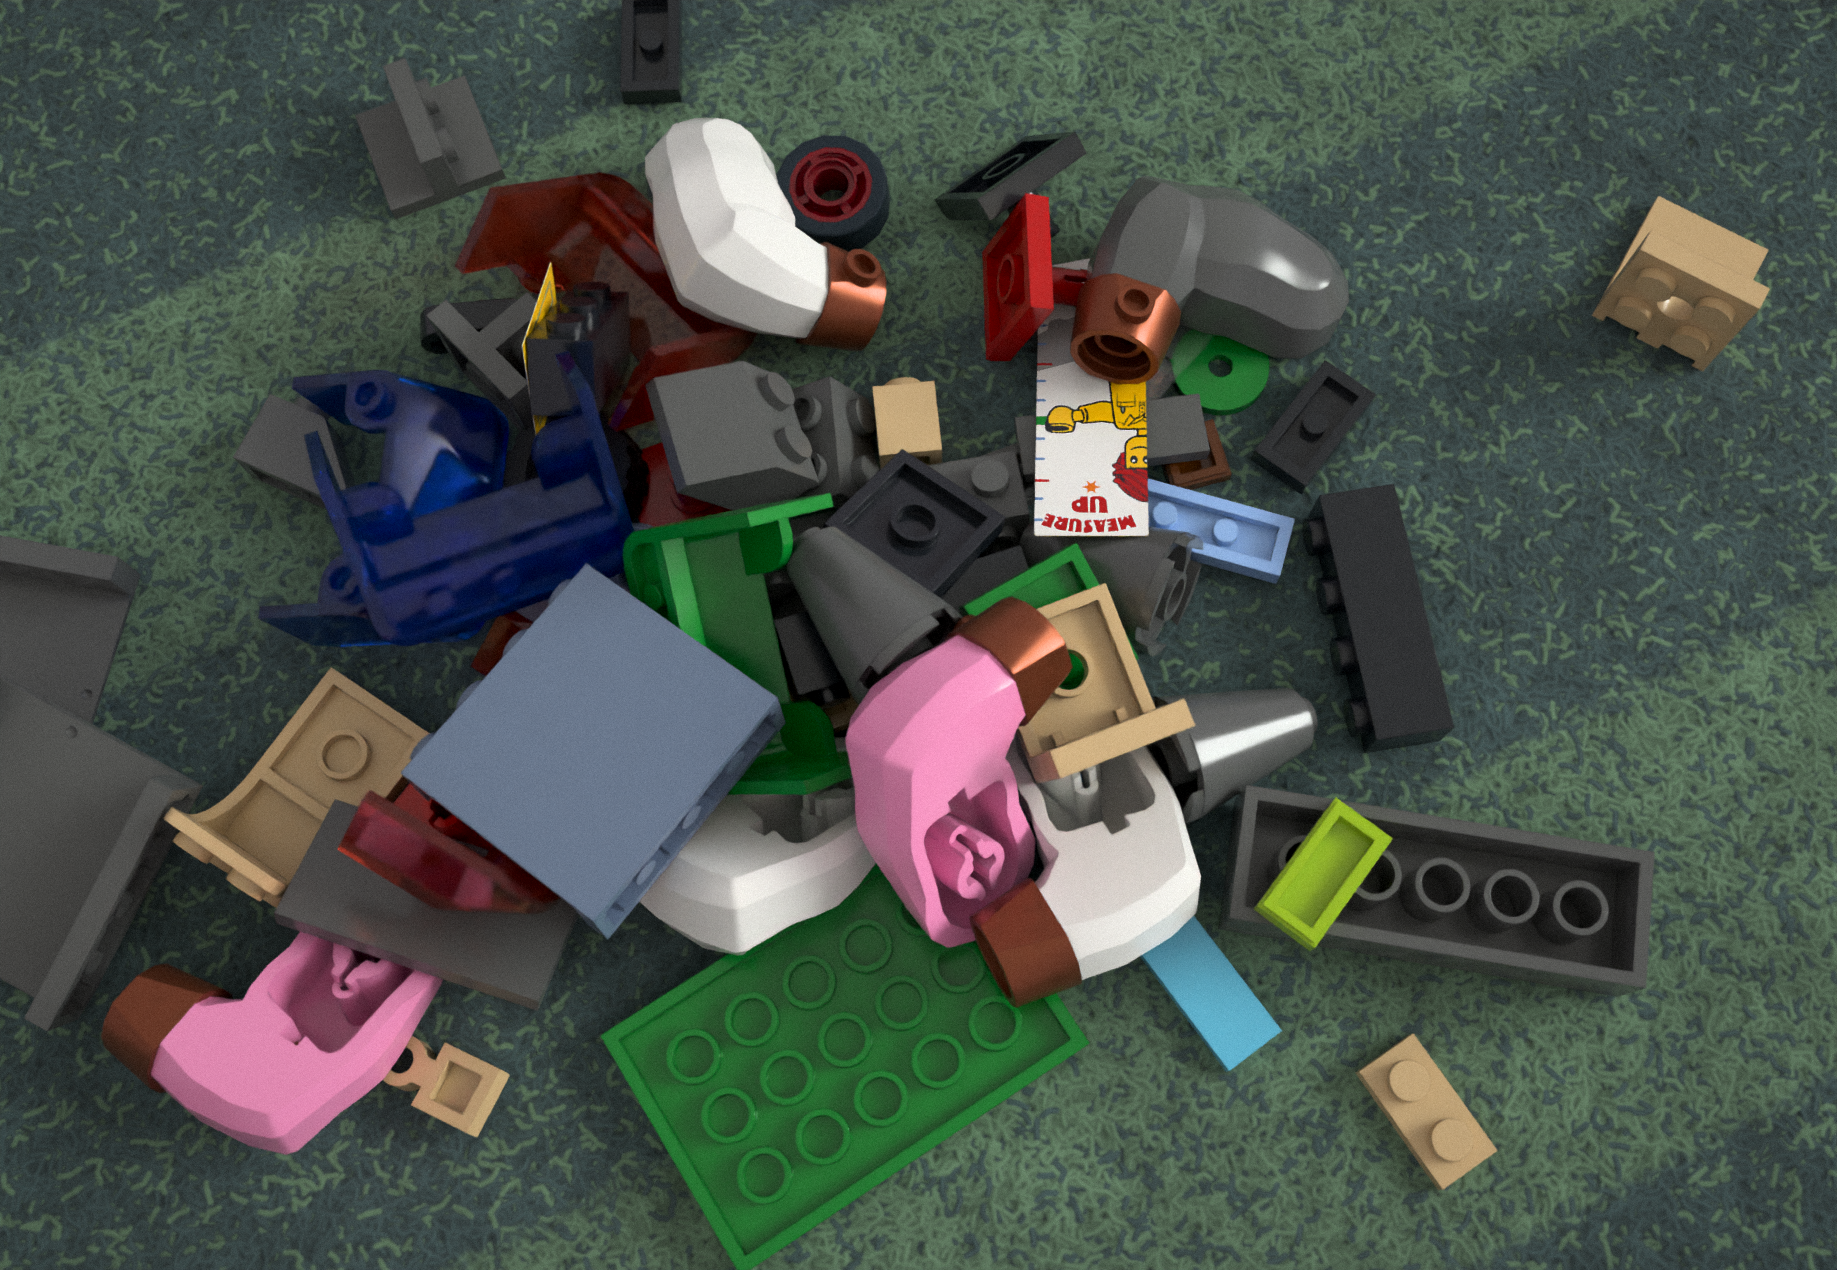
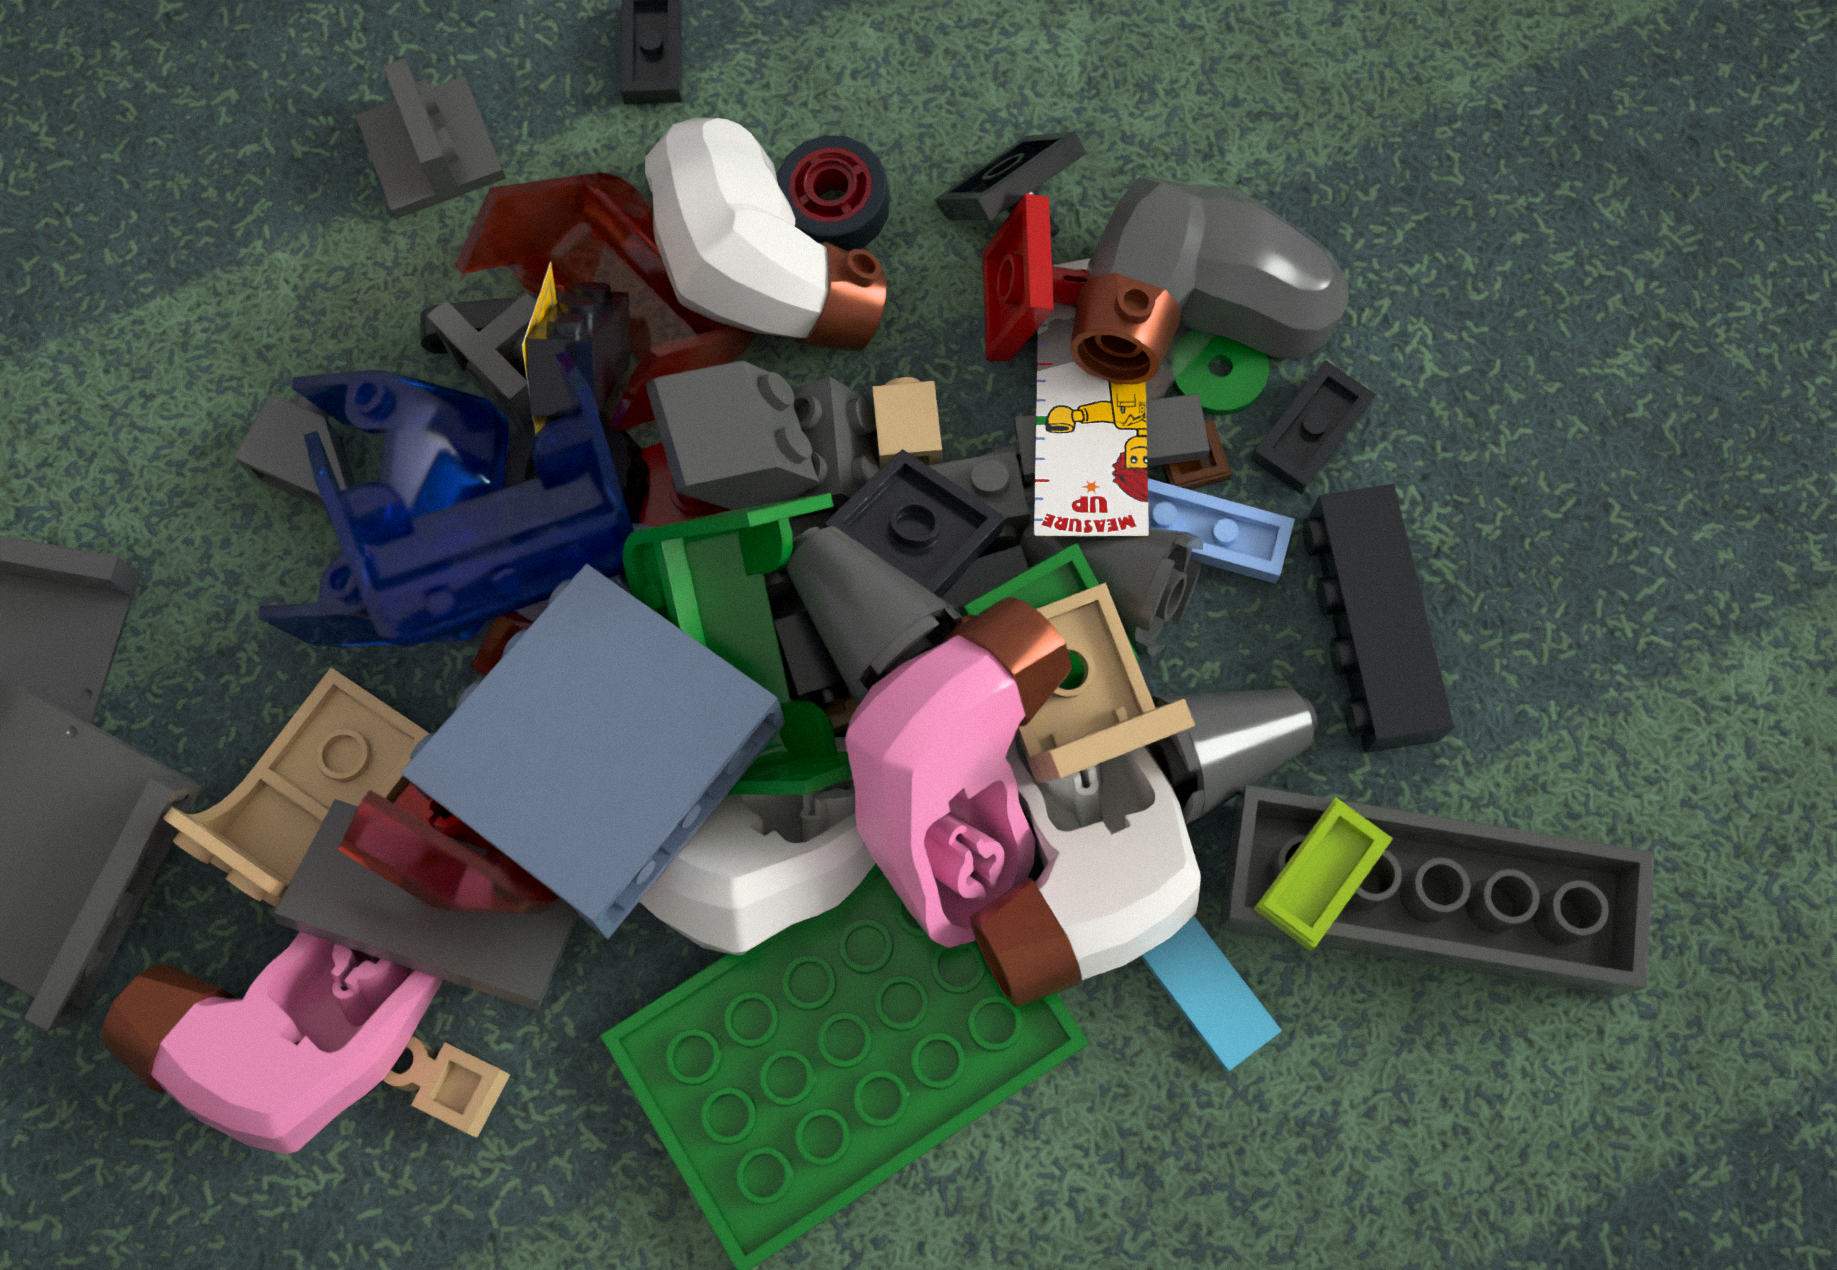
tan plate [1355,1033,1498,1190] -> none
tan bracket [1592,196,1770,371] -> none

